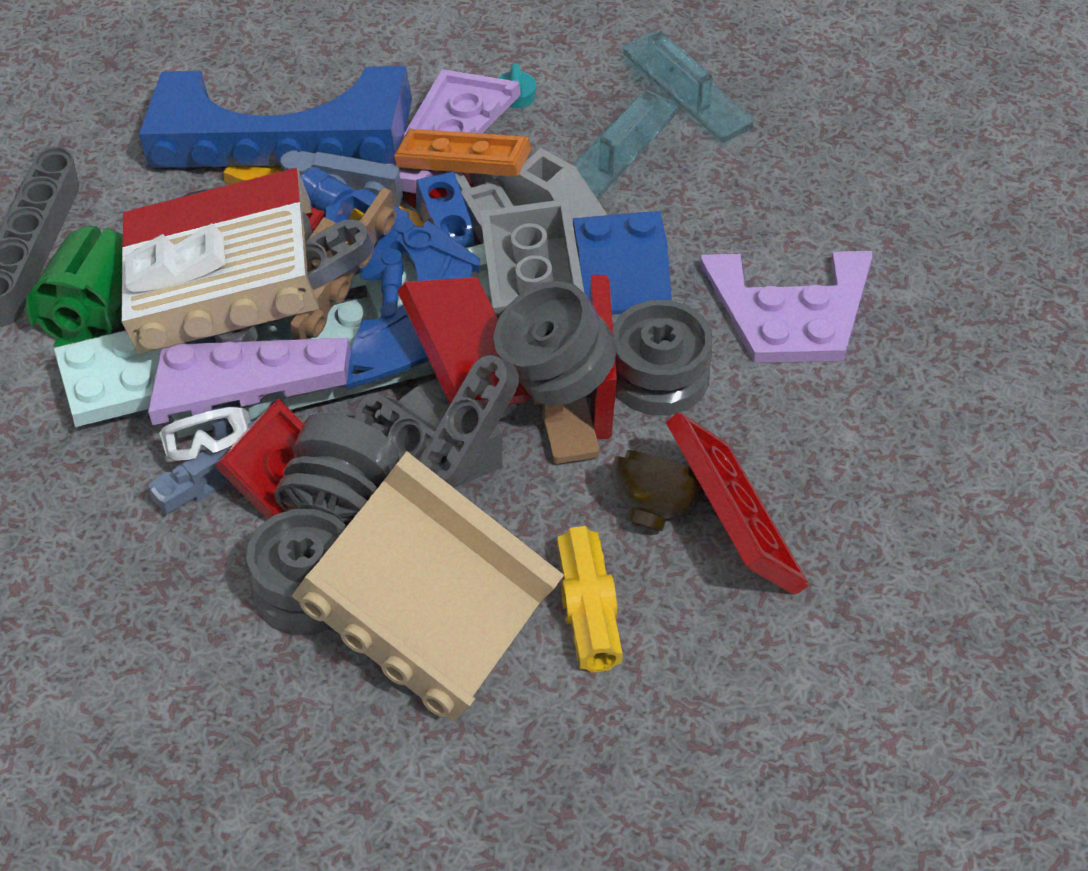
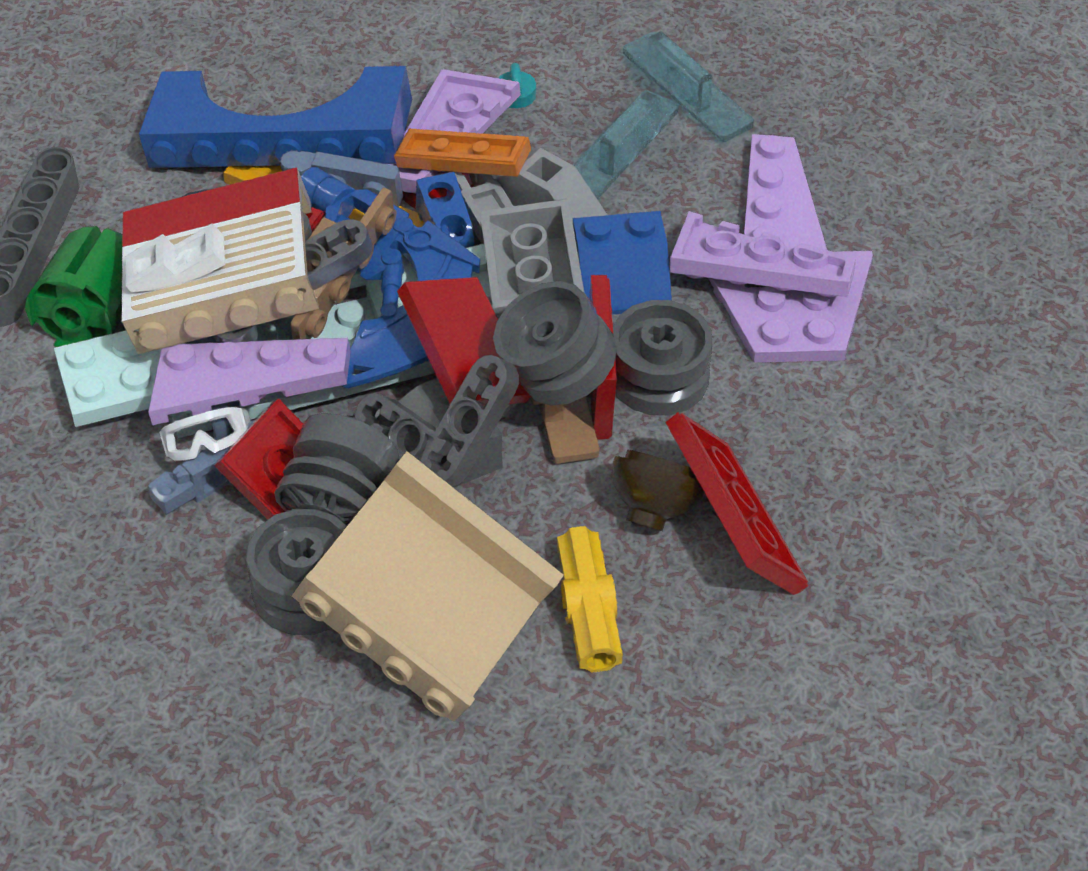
none -> lavender wing [670,211,856,297]
none -> lavender wing [744,134,827,250]

